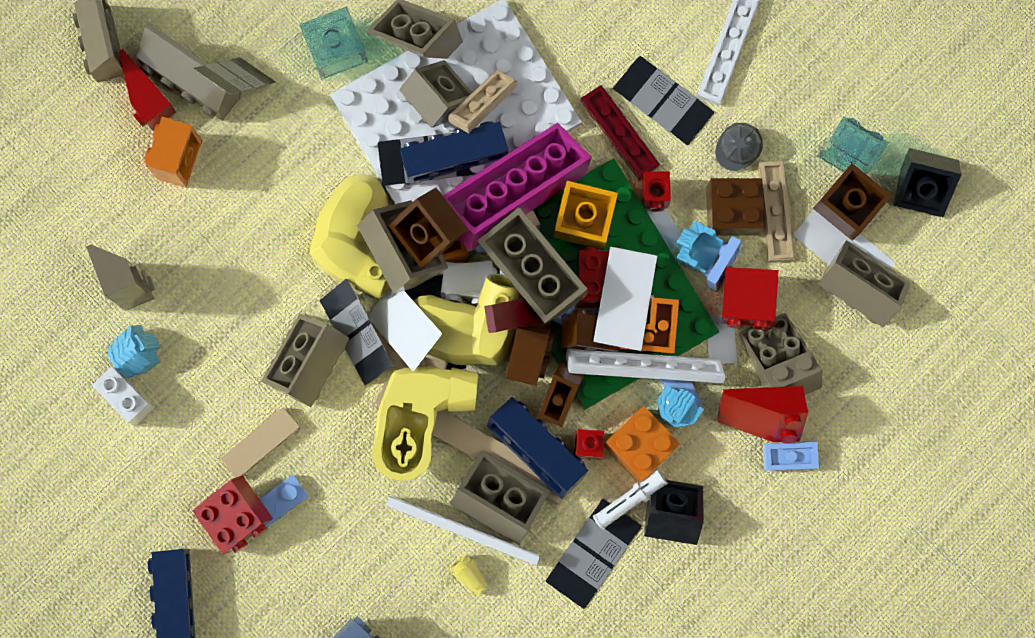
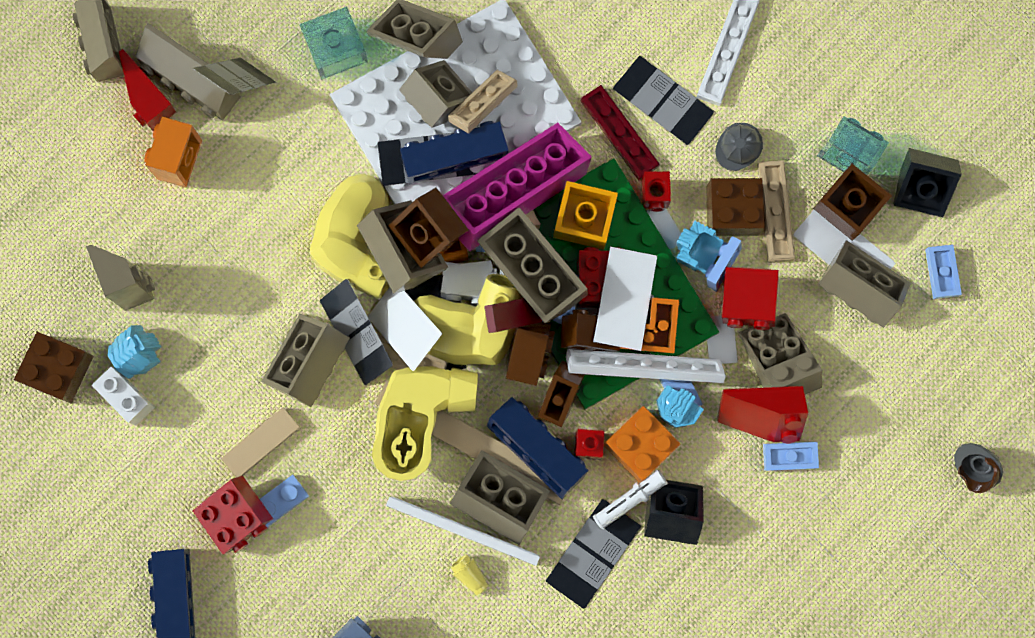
none -> reddish brown brick [14,331,94,404]
none -> light blue plate [925,245,962,299]
none -> dark grey piece [954,443,1004,493]

